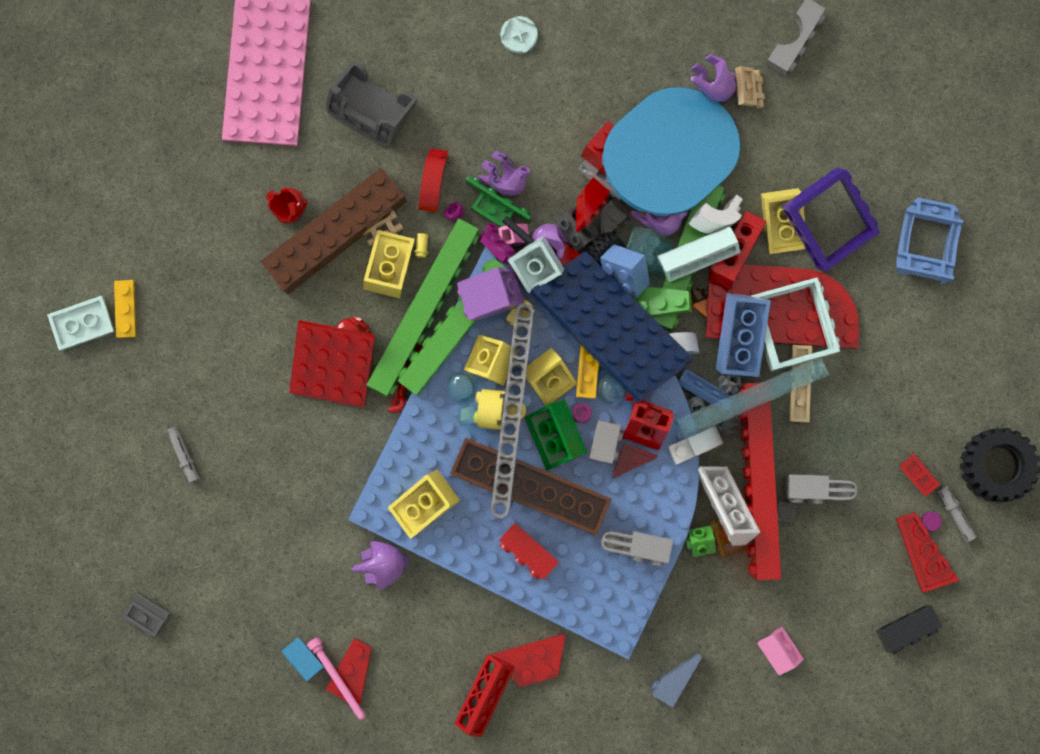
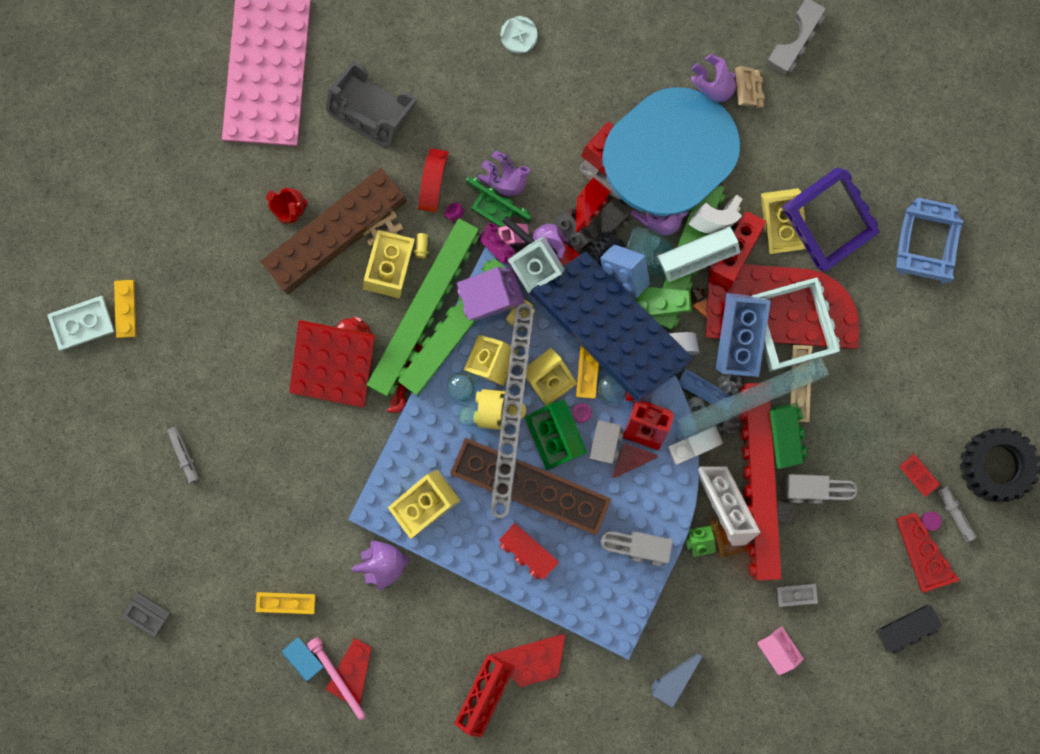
none -> yellow plate [256,592,316,614]
none -> green slope [770,403,808,469]
none -> light grey plate [776,584,818,607]

